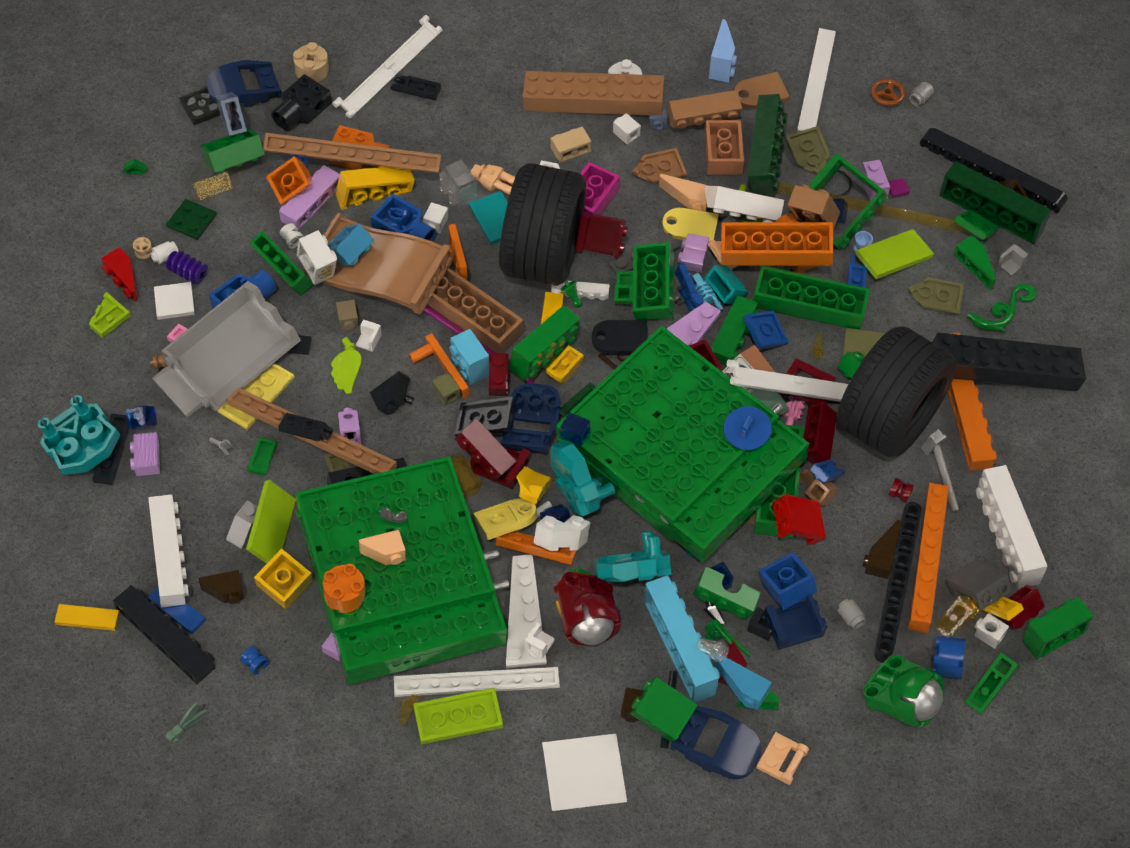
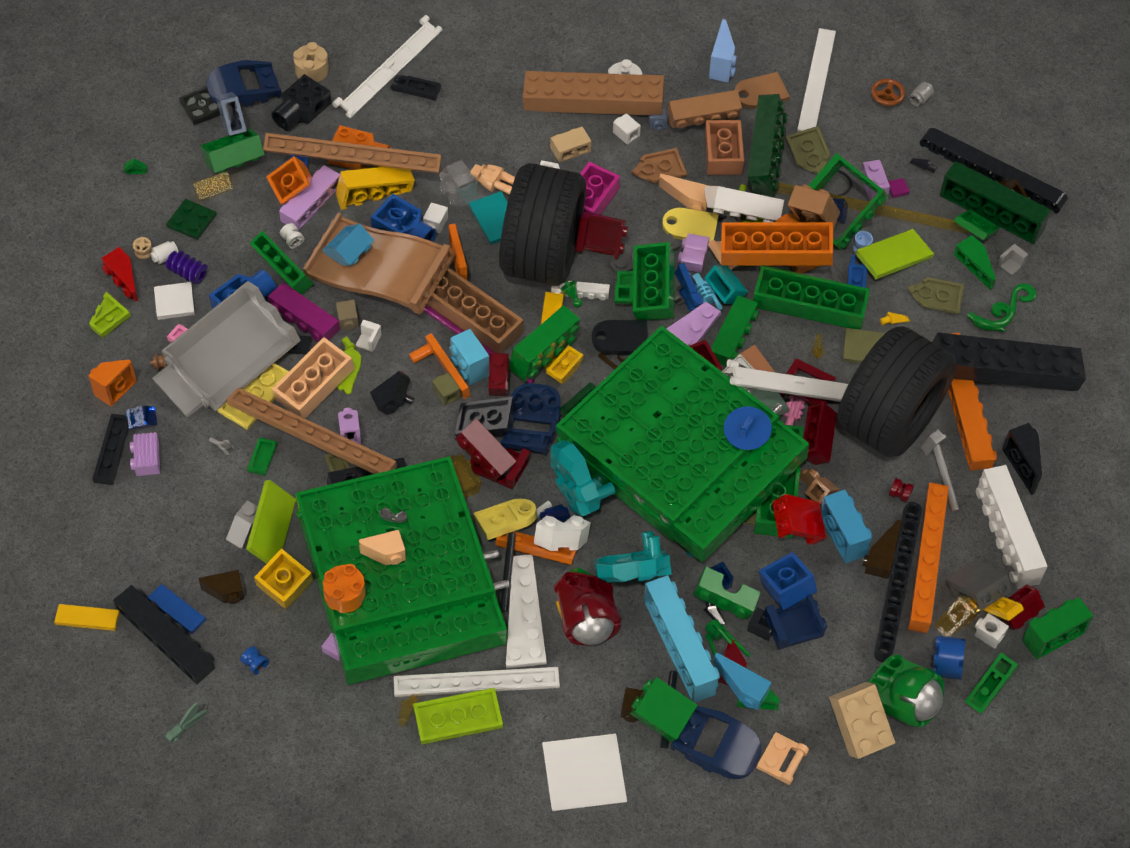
teal brick [38,395,120,475] -> none
white brick [148,495,189,608] -> none
black hinge [278,413,333,441] -> none
white brick [297,230,337,285] -> none
yellow slope [516,466,554,504] -> none
white panel [525,622,555,659] -> none
clear blue panel [560,412,591,446] -> none
clear cone [696,637,729,662] -> none
blue tile [743,310,789,350] -> none
blue hinge [810,460,845,483] -> none
light grey brick [837,599,866,630] -> none
green brick [838,351,865,379] -> none
none -> orange slope [88,359,137,407]
none -> magenta brick [268,283,340,342]
none -> light nougat brick [272,337,354,419]
none -> black bar [500,532,516,612]
none -> dark azure brick [821,490,872,564]
none -> tan brick [829,682,895,759]
none -> yellow bar [880,312,910,326]
none -> black bar [909,158,937,173]
none -> black slope [1002,423,1042,495]

